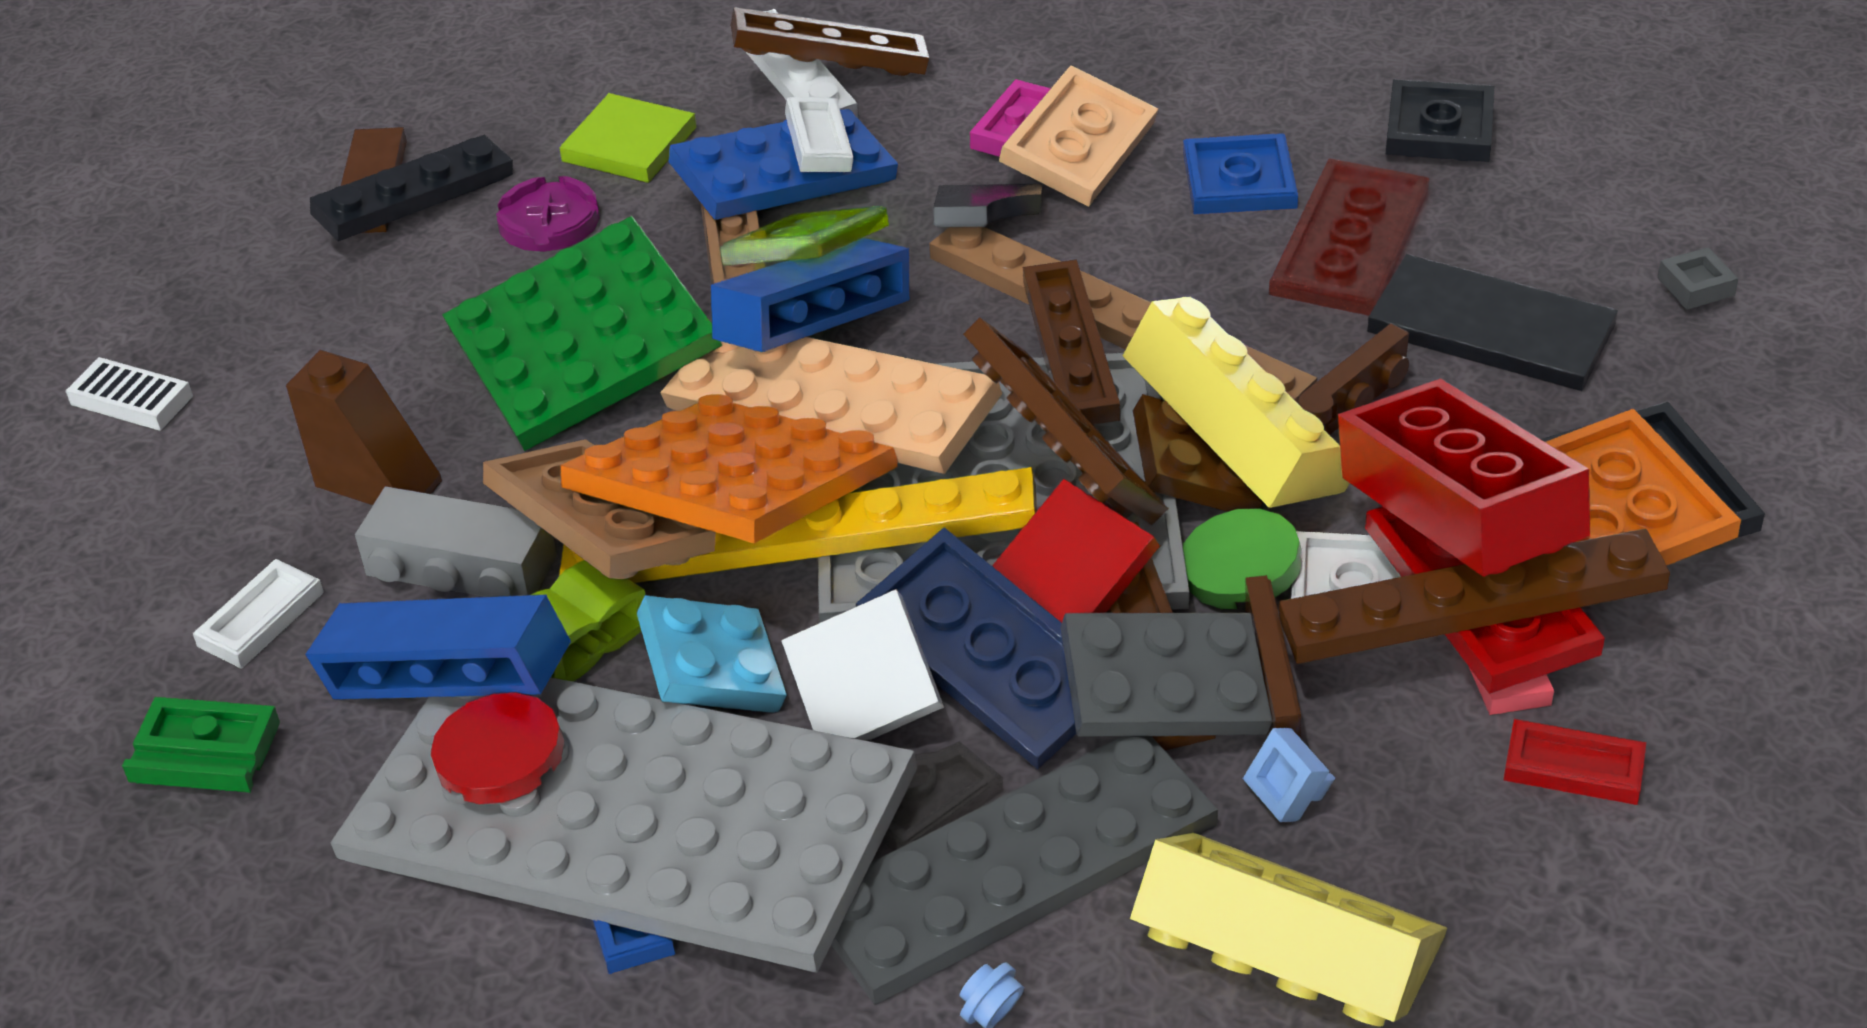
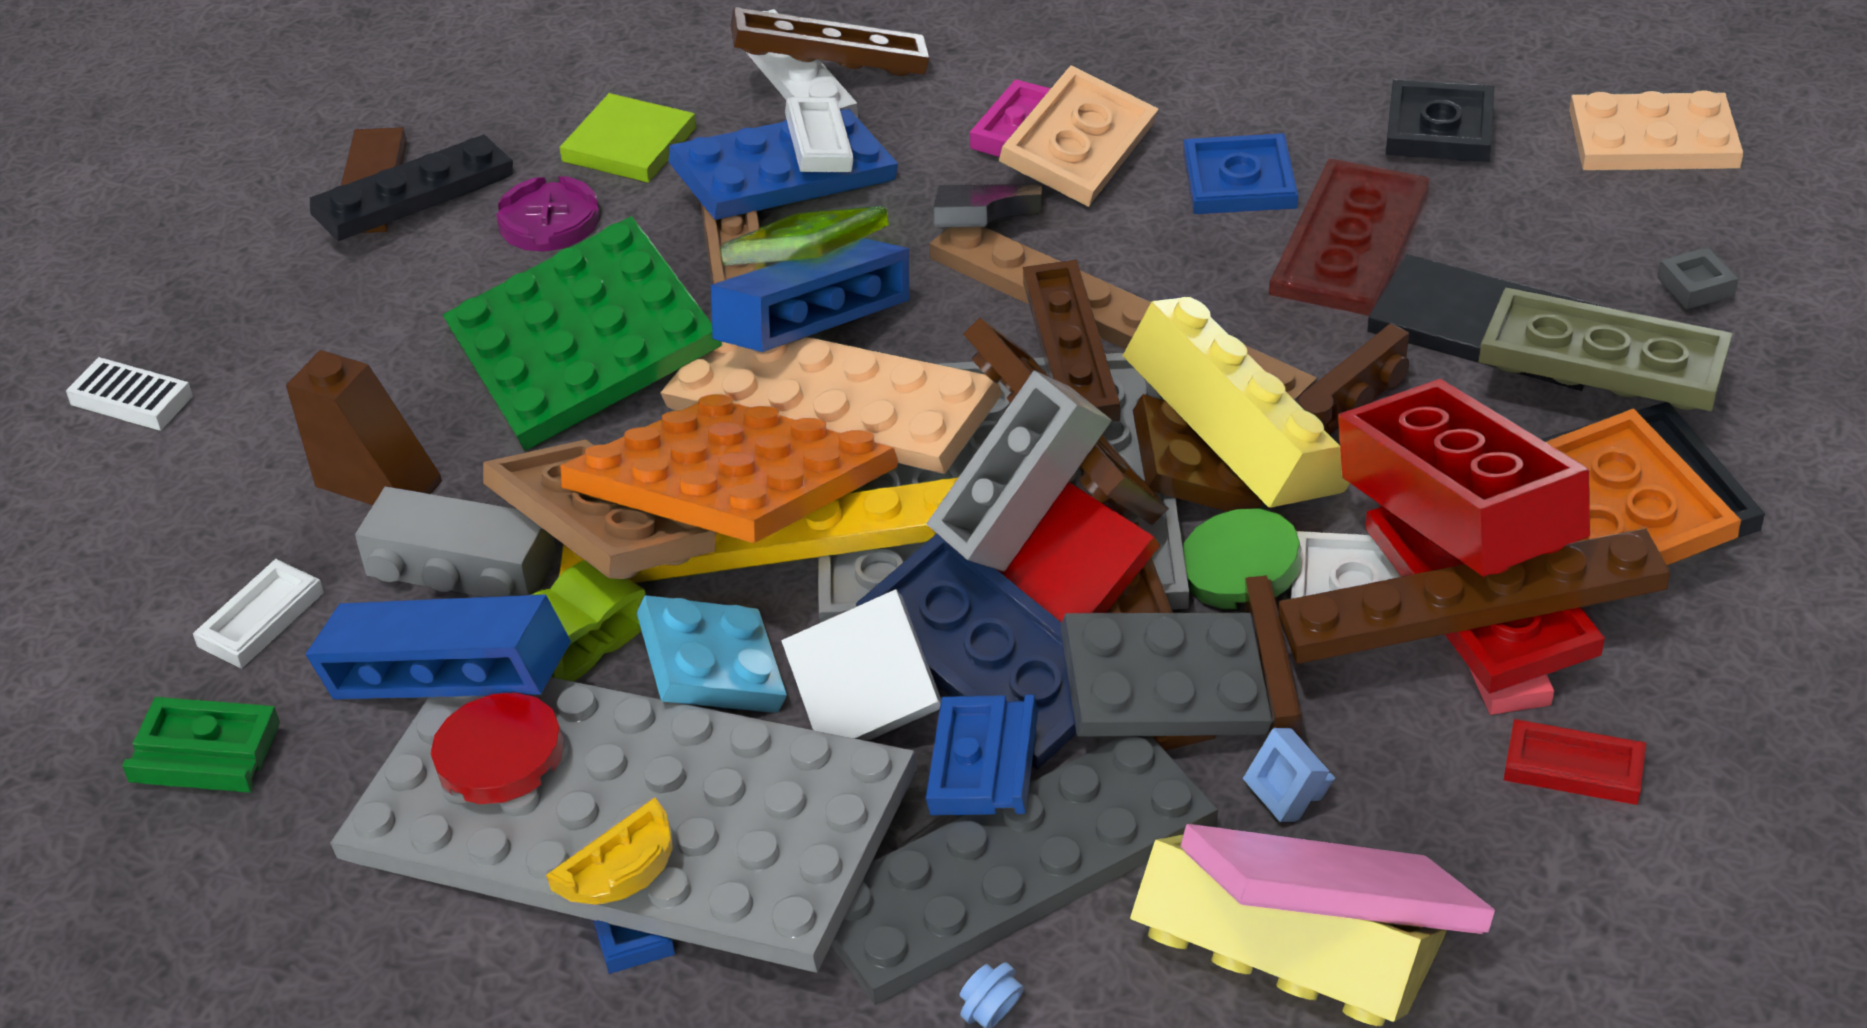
none -> yellow plate [546,797,673,905]
none -> light grey brick [926,370,1112,571]
none -> blue plate [926,695,1038,815]
none -> bright pink tile [1180,824,1495,934]
none -> olive plate [1478,287,1733,411]
none -> light nougat plate [1569,90,1743,170]

